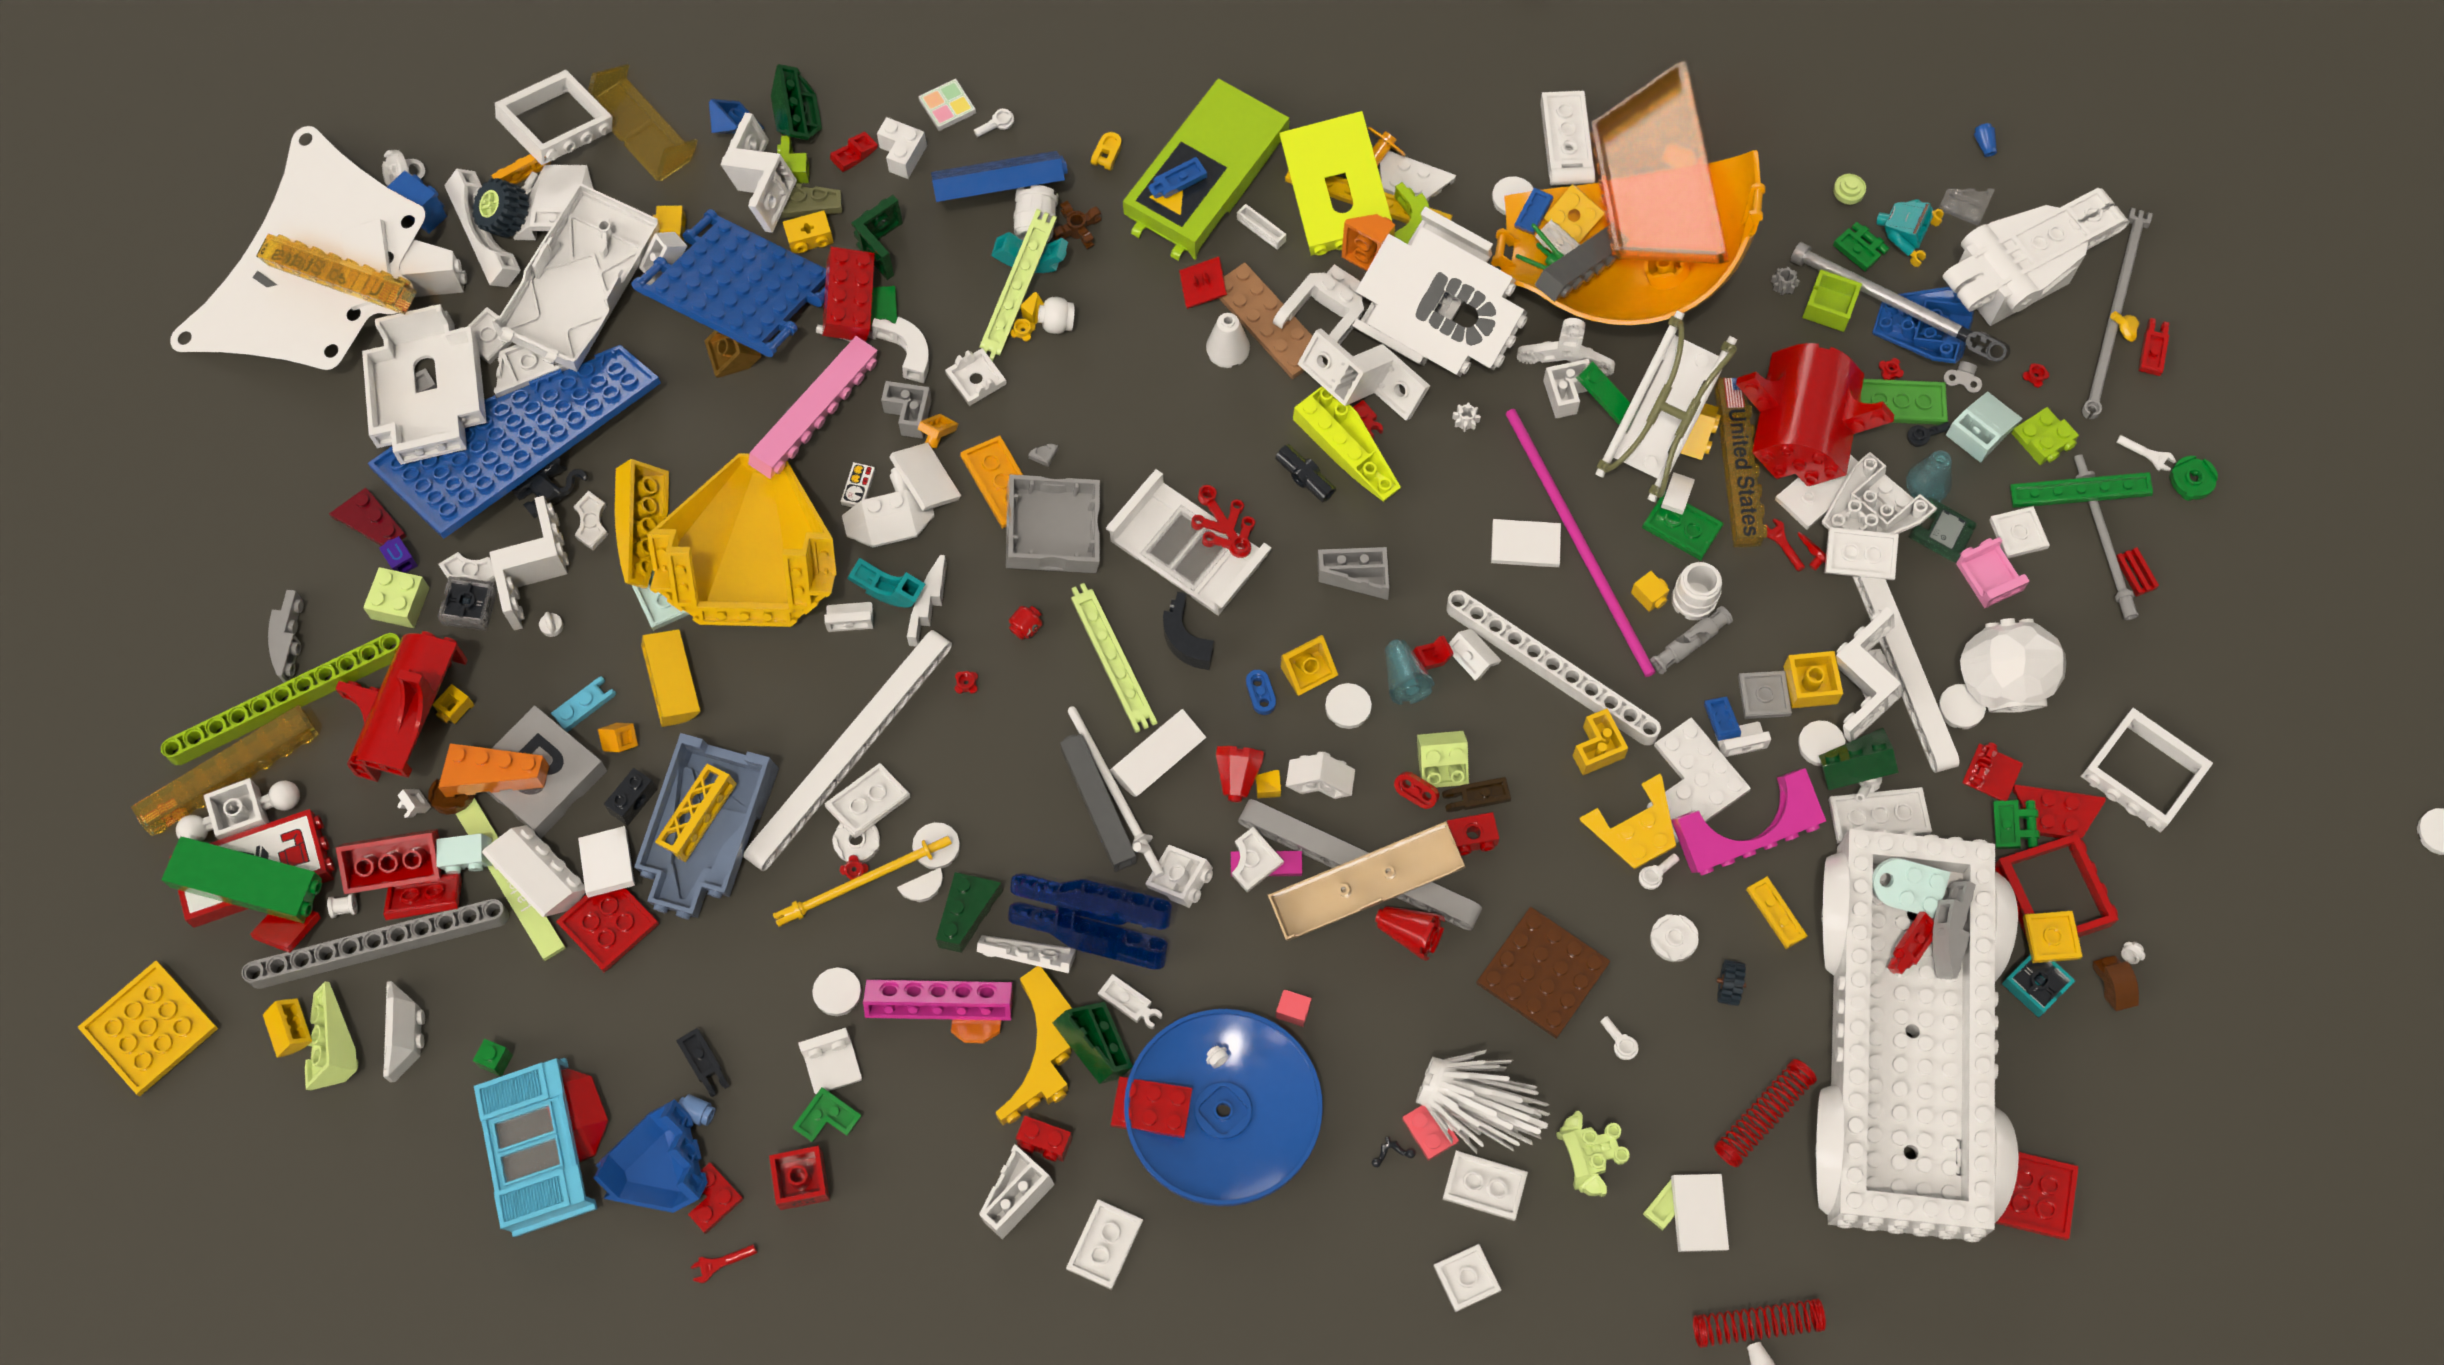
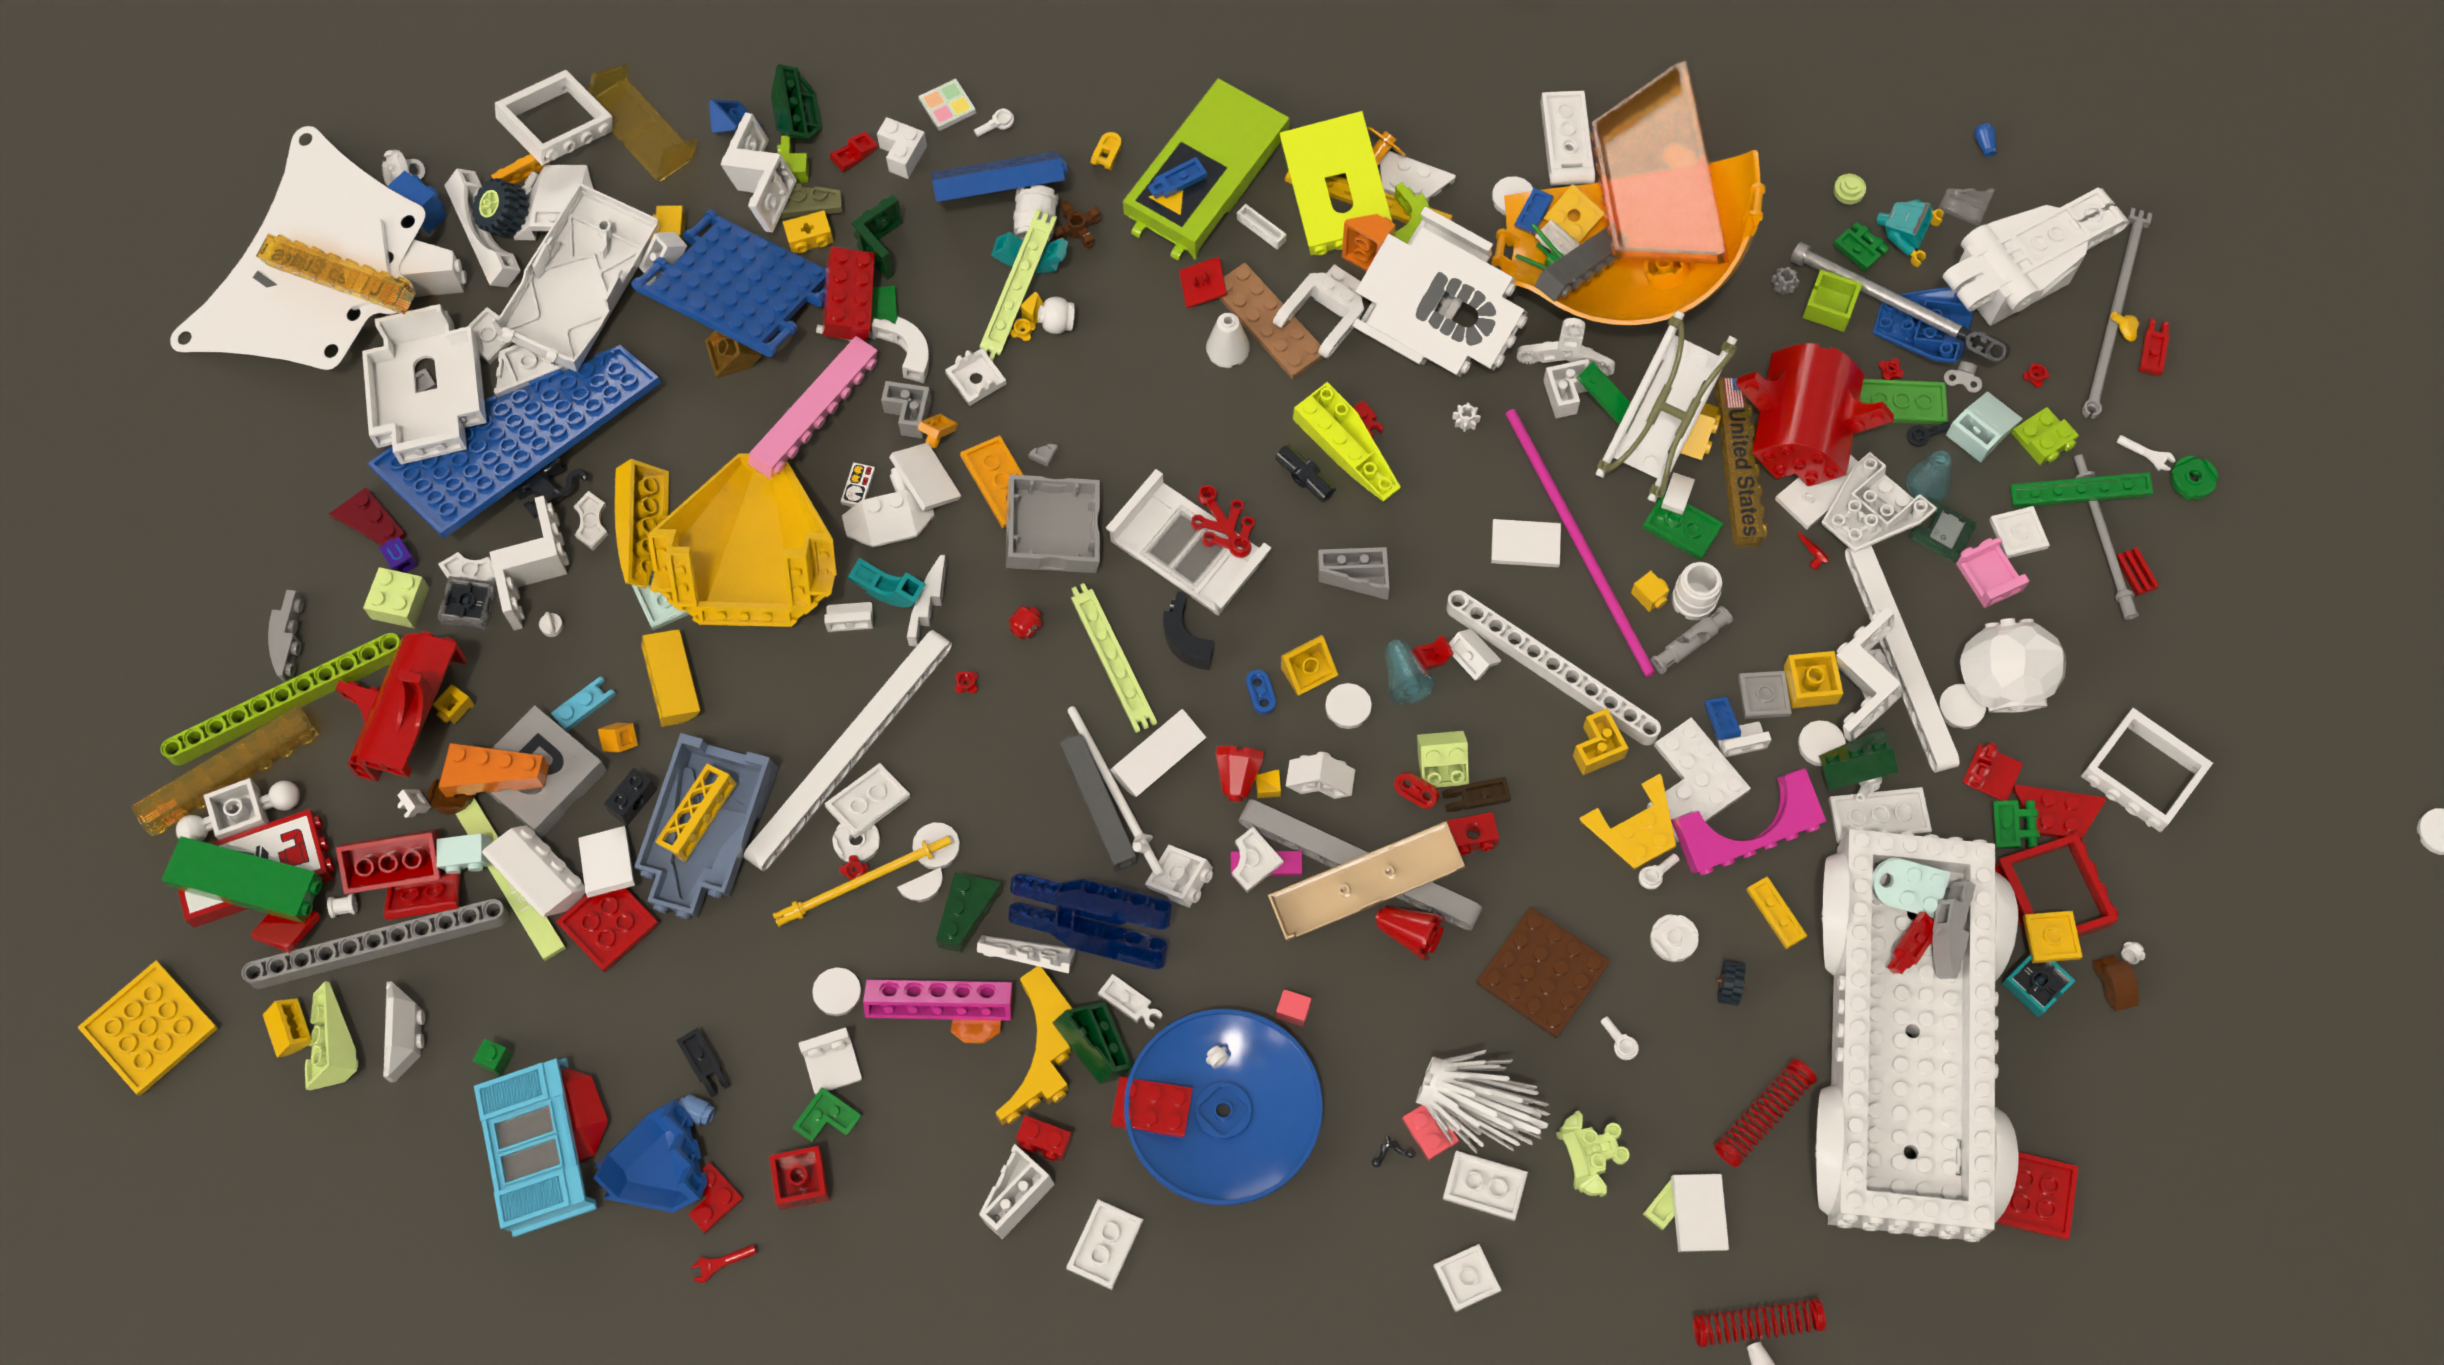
white bracket [1298,329,1430,421] -> none
red piece [1764,519,1805,572] -> none
white tile [1825,527,1899,580] -> none

